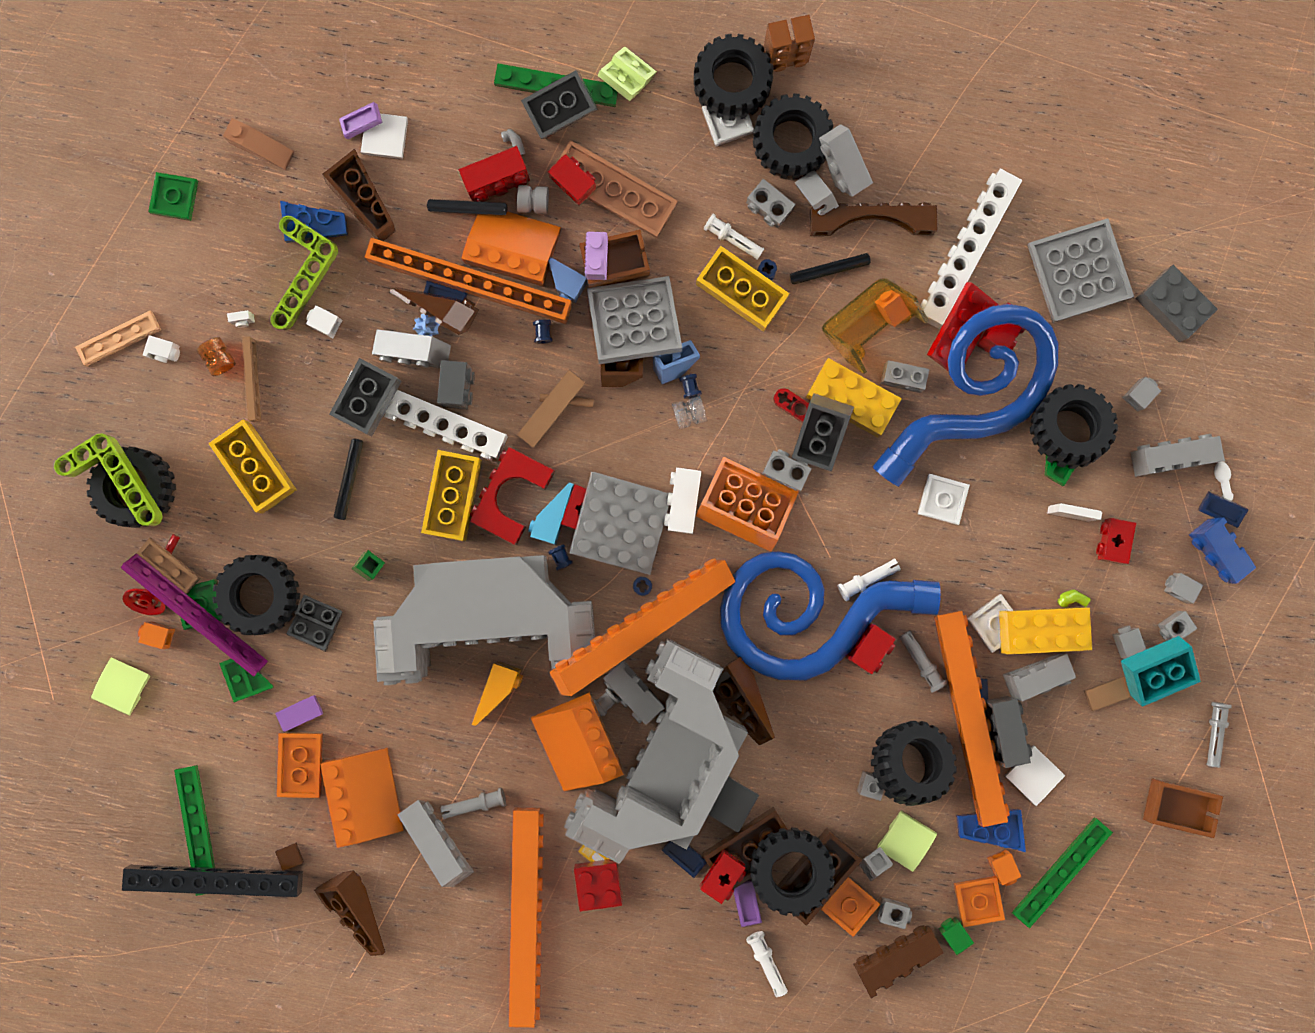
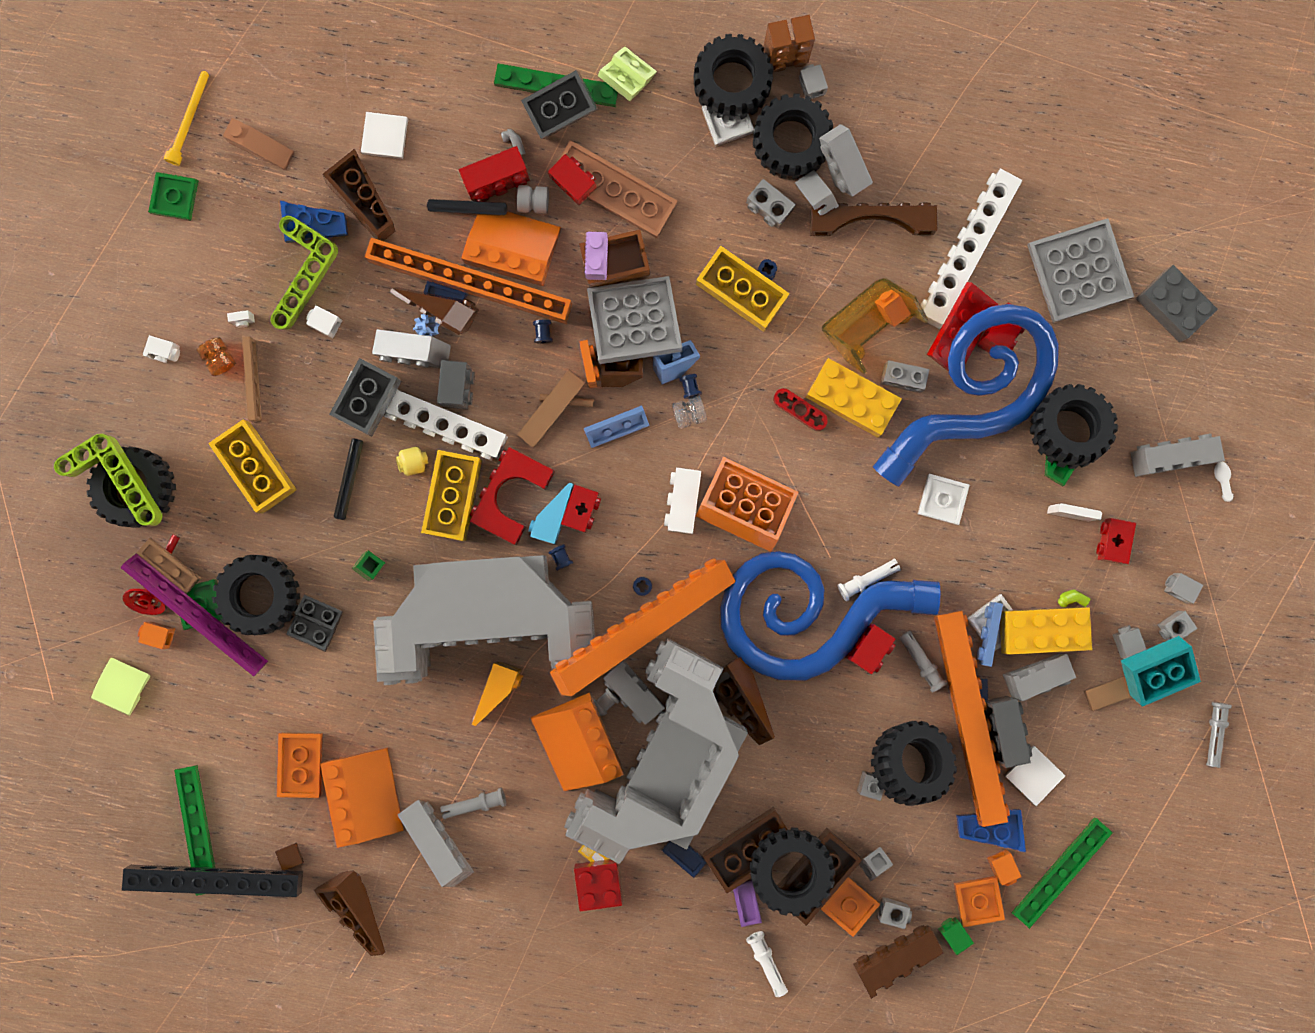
light nougat tile [75,311,161,366] -> none
green wing [219,659,274,703] -> none
medium lavender tile [275,695,324,732] -> none
medium lavender tile [339,102,383,139] -> none
orange brick [509,807,544,1028] -> none
medium blue slope [549,257,588,303] -> none
light grey plate [569,472,669,575] -> none
red brick [699,849,746,904] -> none
white pin [704,214,764,260] -> none
dark grey slope [708,776,759,832] -> none
light grey brick [762,449,812,492] -> none
black axle [790,253,871,284] -> none
dark grey brick [792,393,854,472] -> none
yellowish green slope [877,811,937,872] -> none
light grey brick [1122,377,1161,412] -> none
dark orange piece [1143,778,1224,838] -> none
blue wedge [1189,517,1256,584] -> none
dark blue tile [1198,491,1248,528] -> none
none -> yellow piece [163,71,209,166]
none -> light yellow head [396,447,428,476]
none -> orange plate [579,340,601,388]
none -> medium blue plate [584,406,650,448]
none -> light grey brick [799,64,828,99]
none -> medium blue plate [977,602,1003,667]

